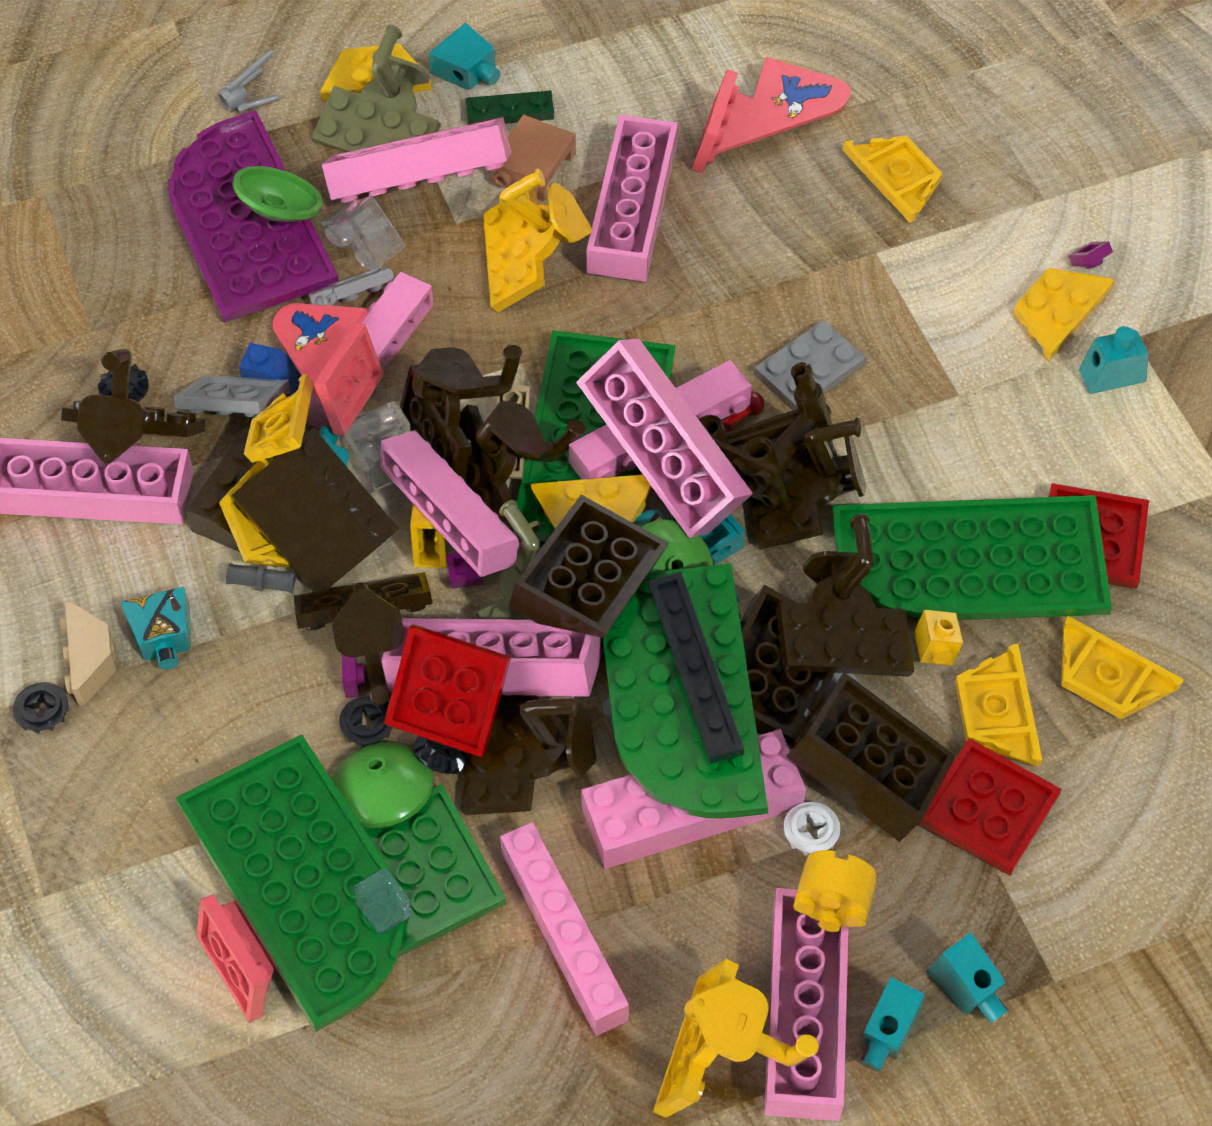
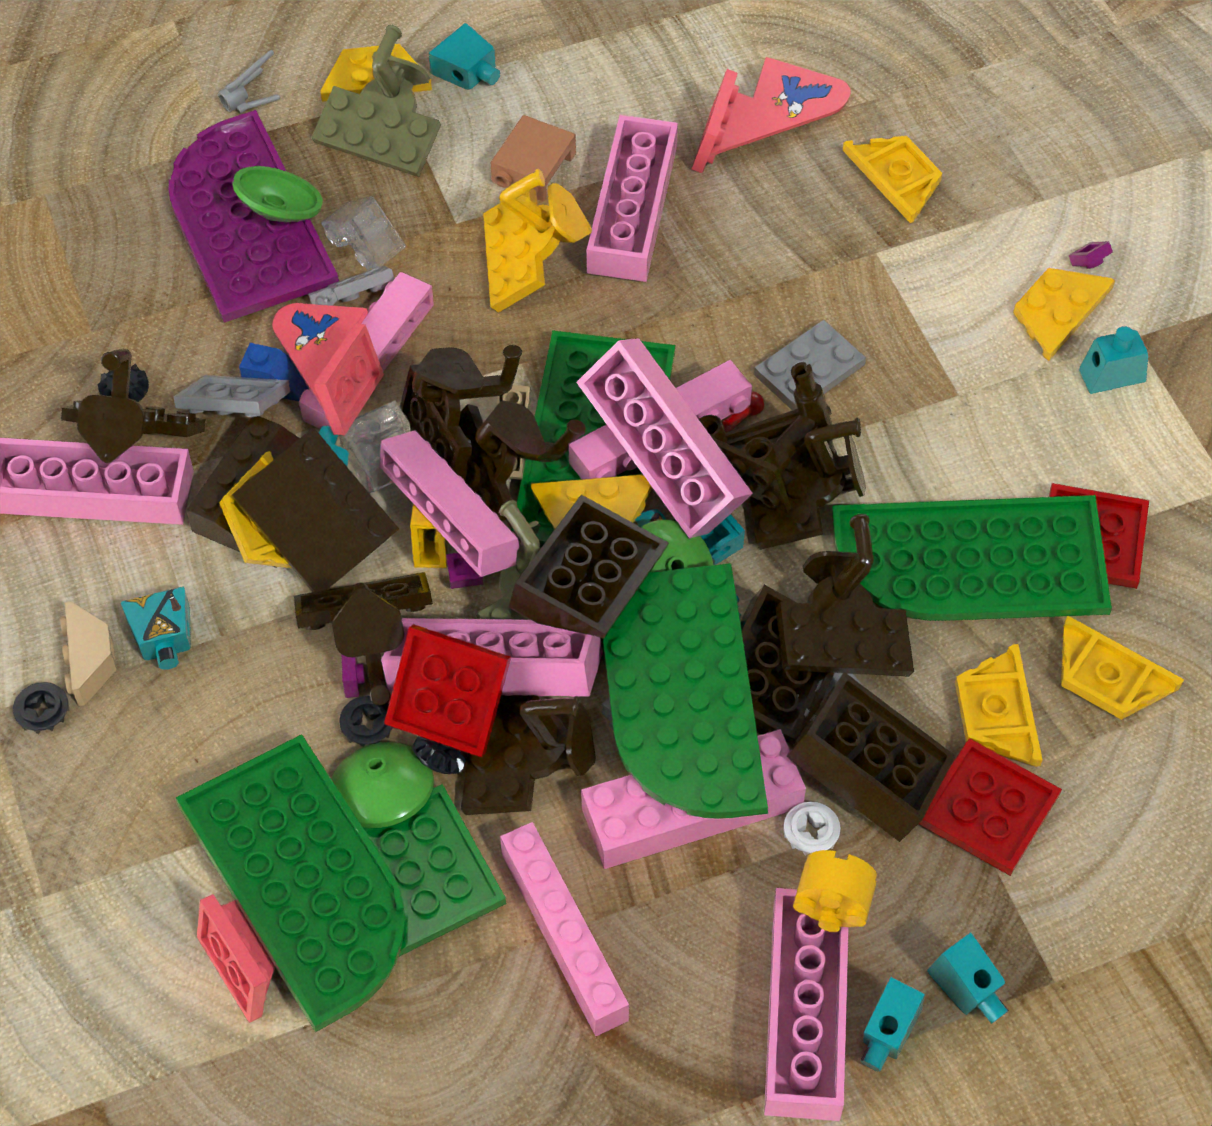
dark grey pin [226,563,296,593] -> none
yellow wing [244,374,314,463] -> none
bright pink brick [322,117,512,203] -> none
clear light blue panel [355,867,410,934] -> none
dark green plate [465,90,554,125] -> none
black plate [648,572,744,764] -> none
yellow plate [653,959,819,1118] -> none
yellow brick [914,610,963,666] -> none

